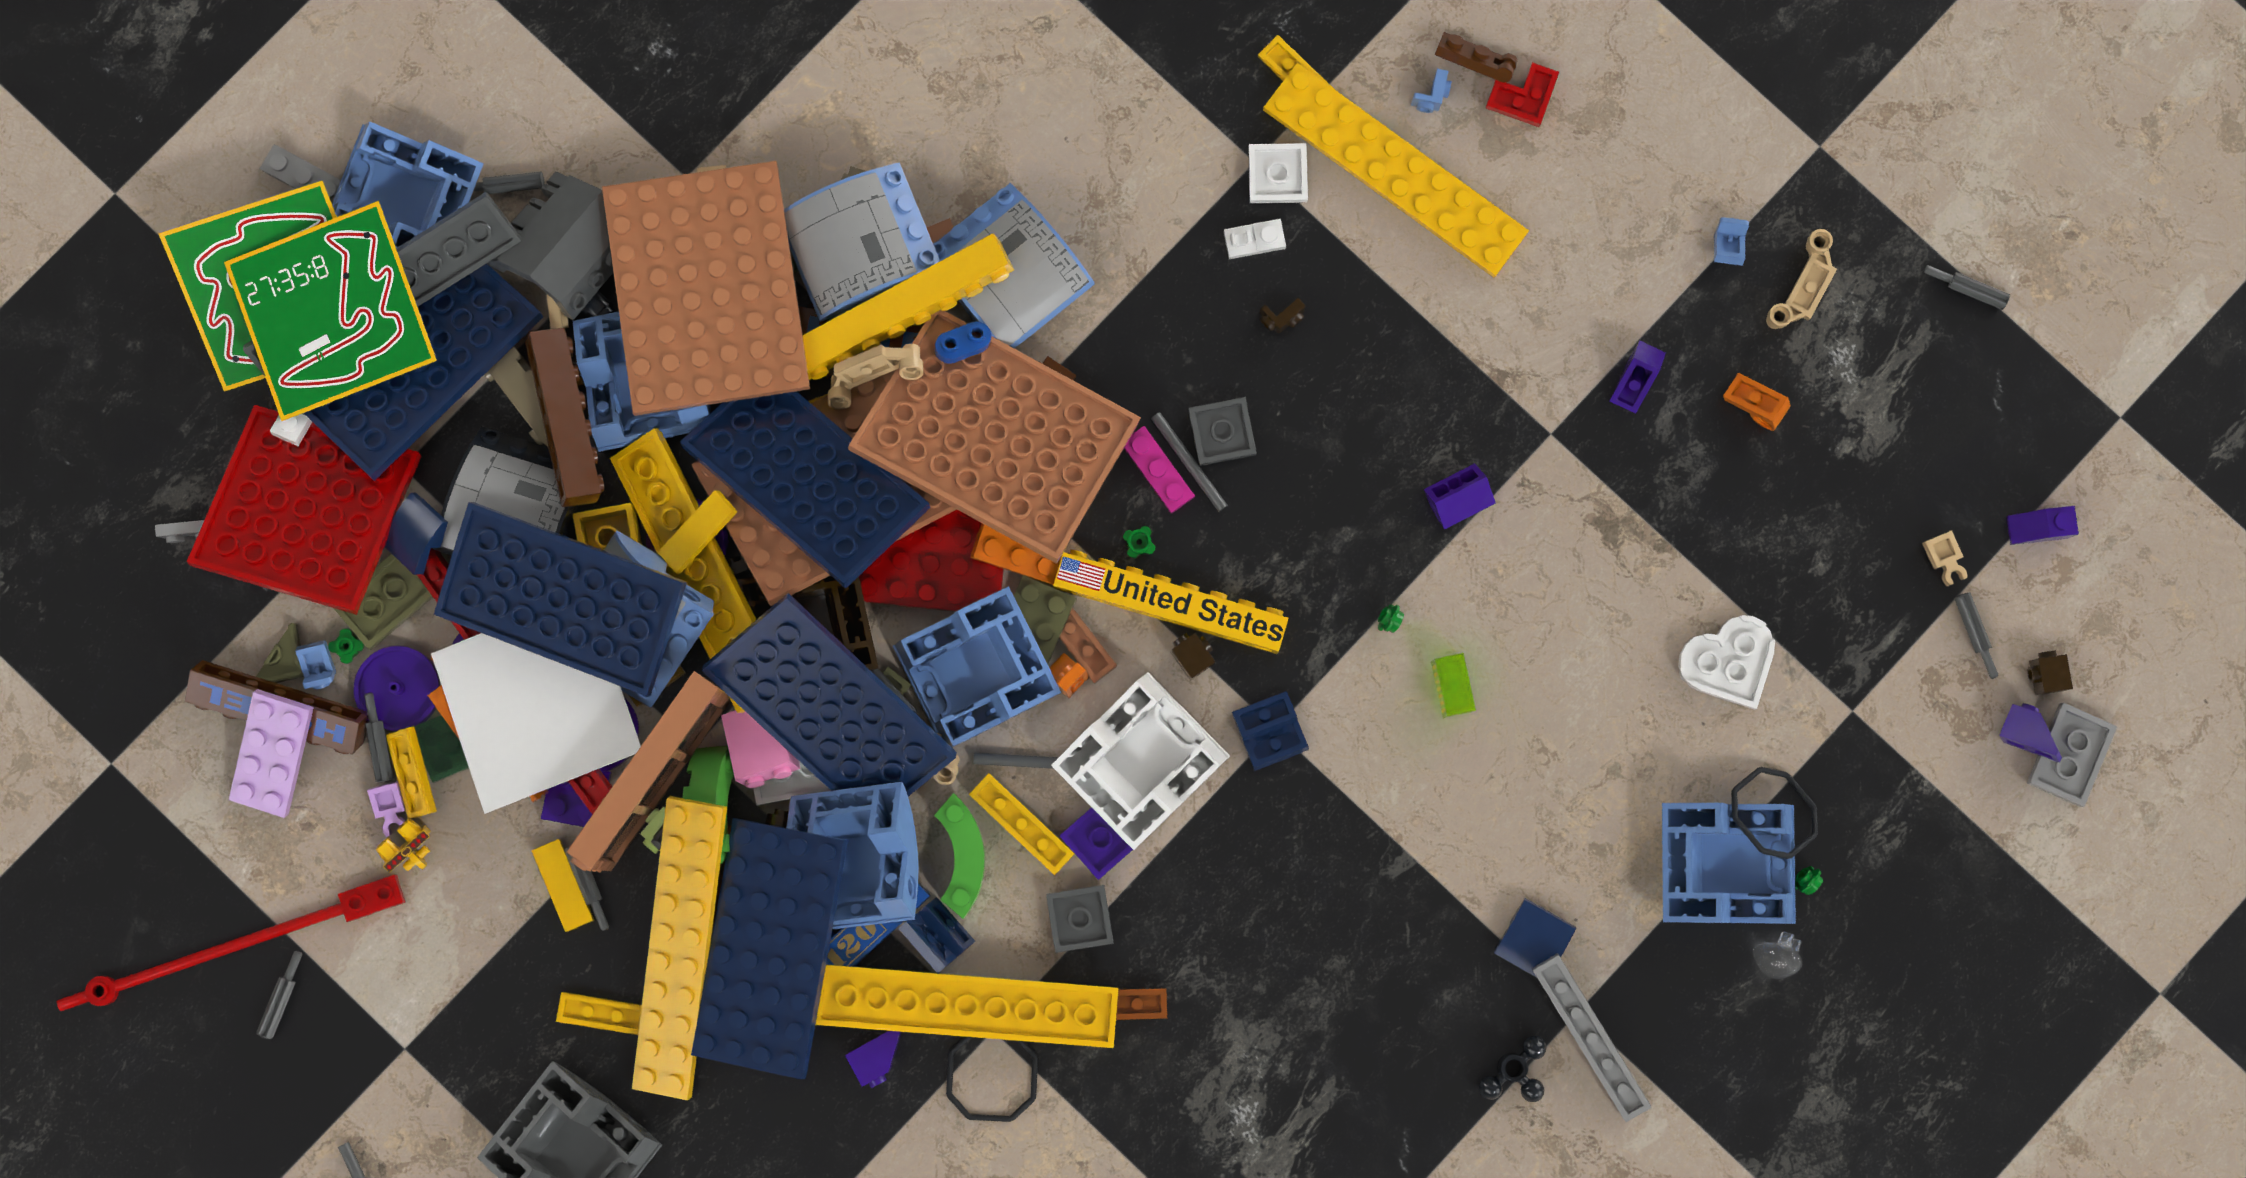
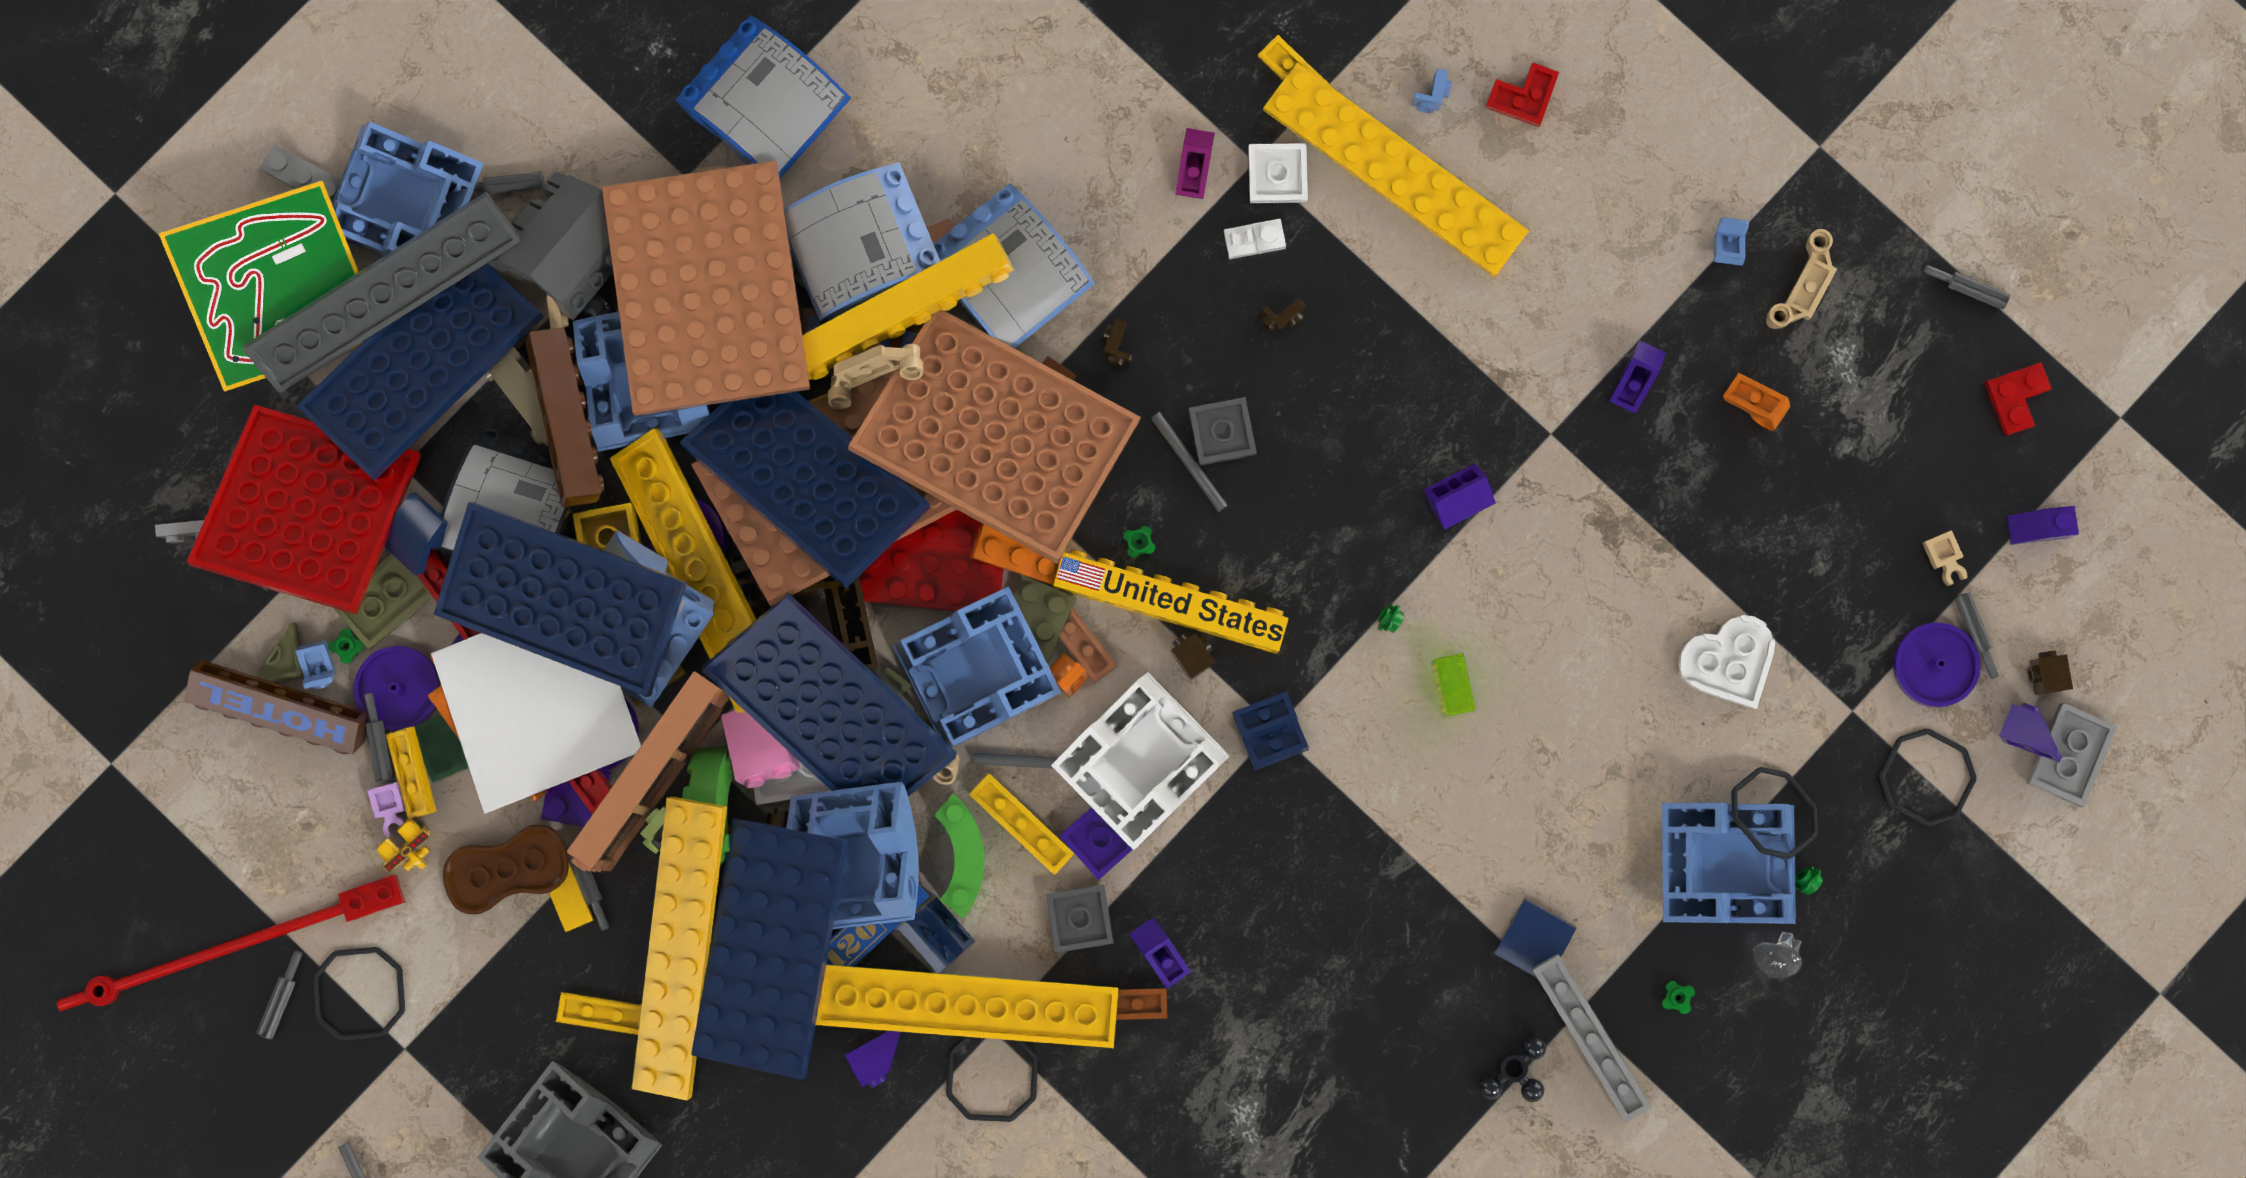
green sticker [224,201,437,421] -> none
lavender plate [229,689,314,818] -> none
white plate [270,414,312,446] -> none
yellow tile [658,490,737,574] -> none
blue plate [934,322,991,364] -> none
dark pink plate [1124,426,1195,514] -> none
reddish brown plate [1435,32,1518,83] -> none
none -> black piece [312,947,405,1041]
none -> reddish brown plate [443,825,569,915]
none -> light grey slope [675,15,851,179]
none -> dark brown bracket [1102,319,1133,367]
none -> dark purple slope [1129,917,1191,989]
none -> magenta slope [1175,128,1215,199]
none -> green plate [1662,981,1695,1014]
none -> black piece [1879,729,1976,826]
none -> dark purple piece [1893,622,1980,708]
none -> red plate [1984,362,2052,436]

